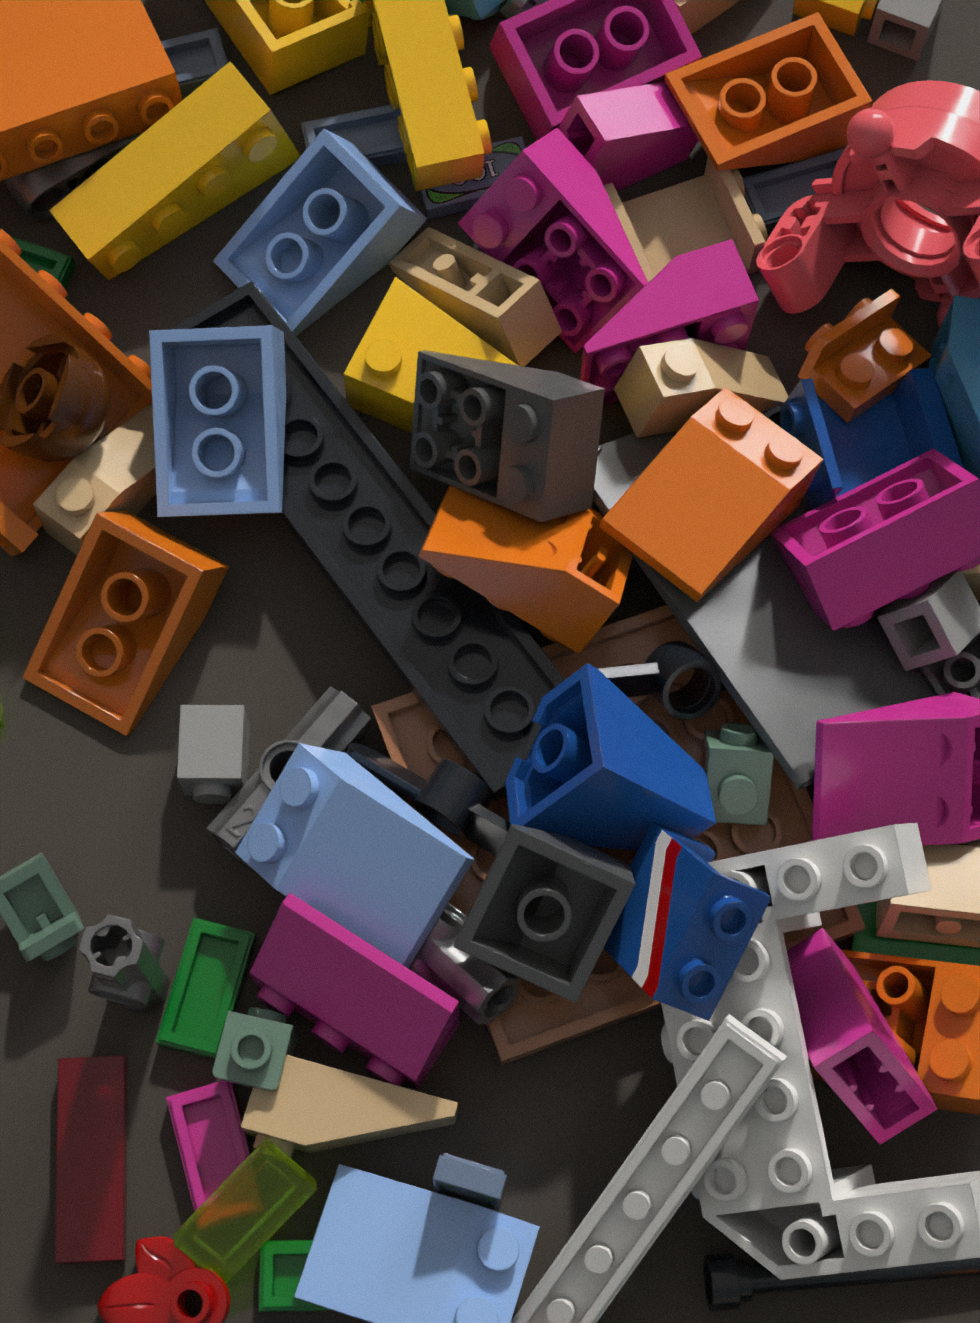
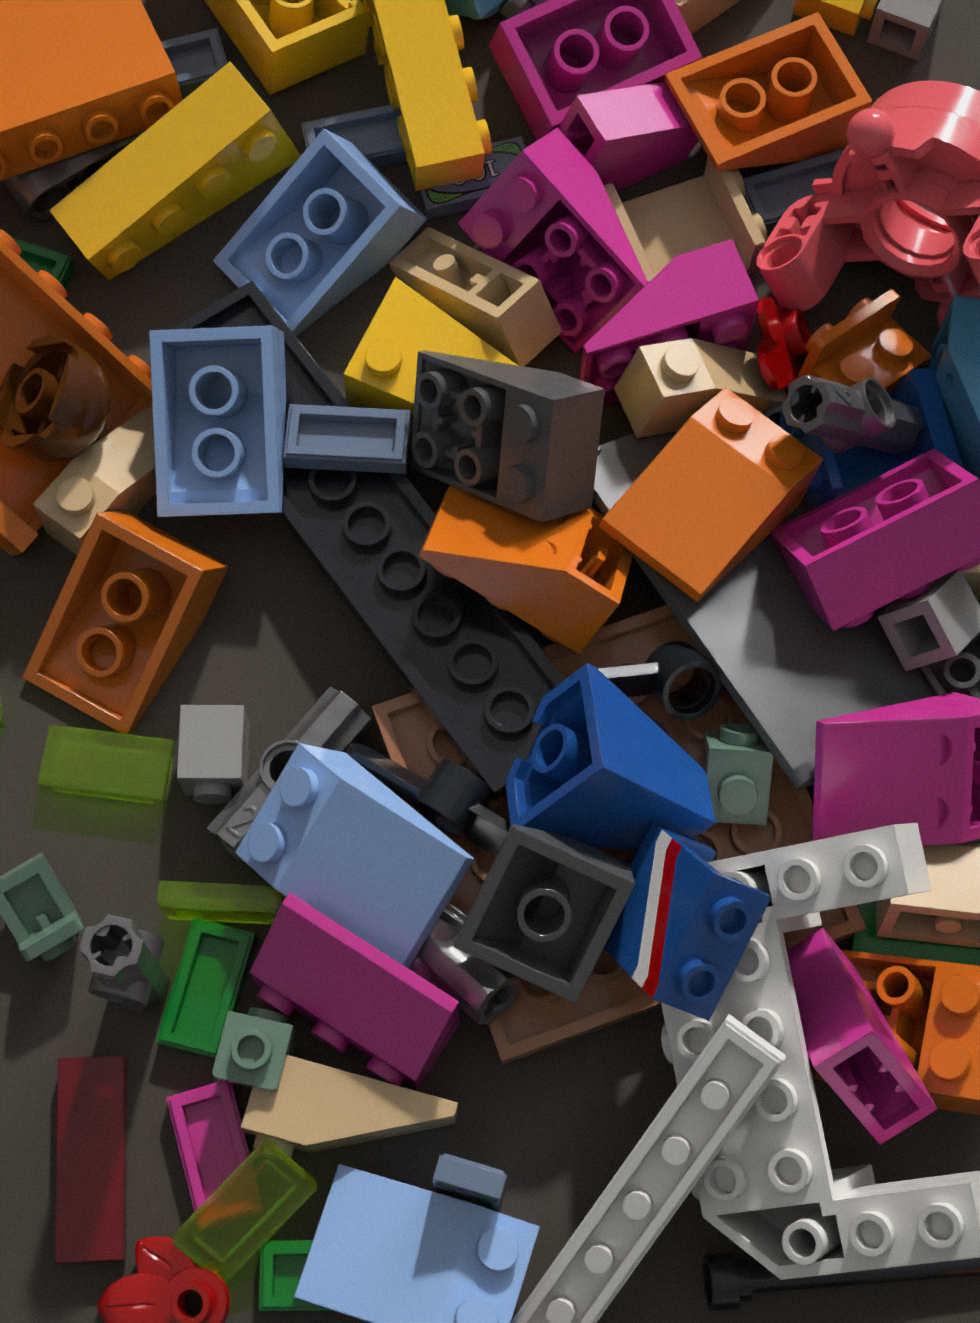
none -> clear neon green tile [37,724,176,806]
none -> clear neon green tile [157,880,286,925]
none -> sand blue tile [283,404,411,474]
none -> red plate [756,297,811,393]
none -> flat silver piece [781,374,924,455]

